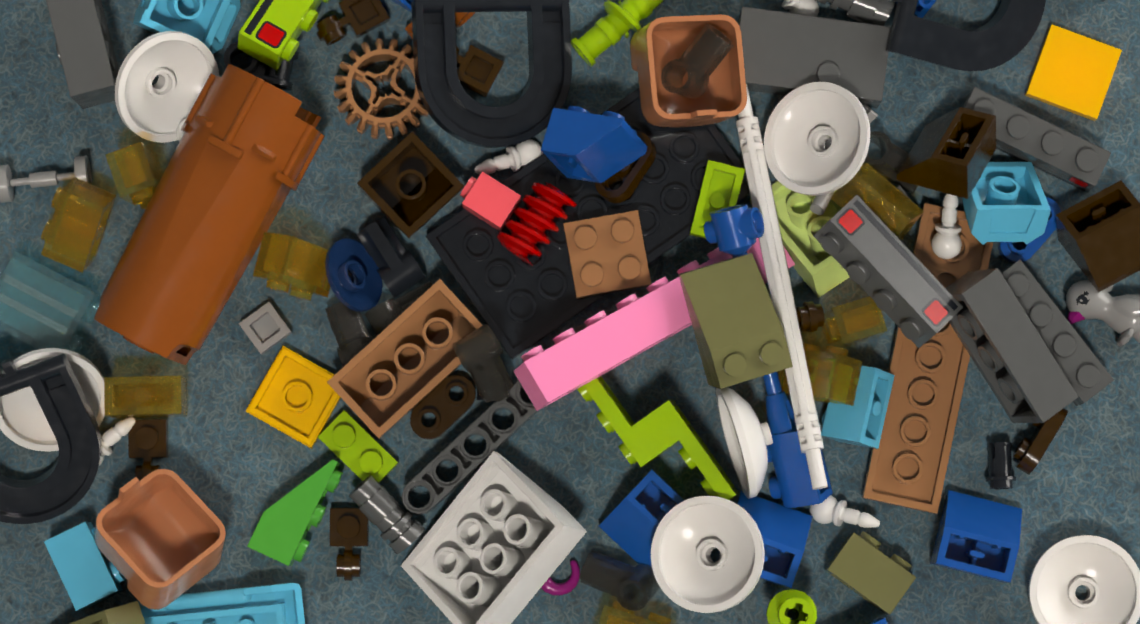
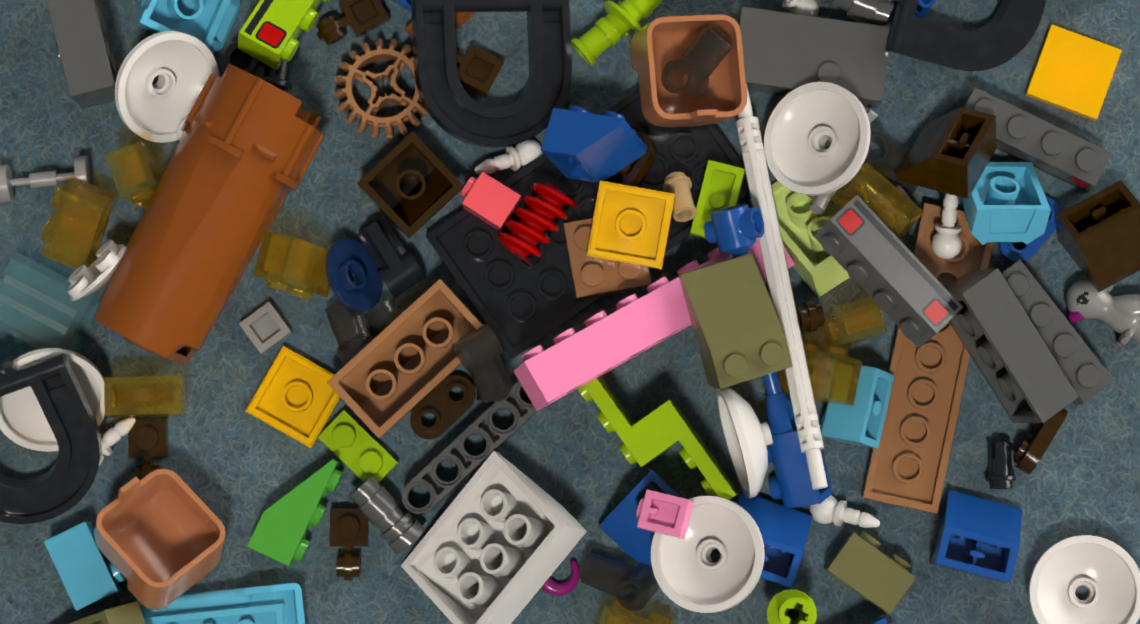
none -> white dish [67,239,126,301]
none -> yellow tile [587,181,675,269]
none -> bright pink bracket [636,489,694,539]
none -> tan pin [662,172,697,222]

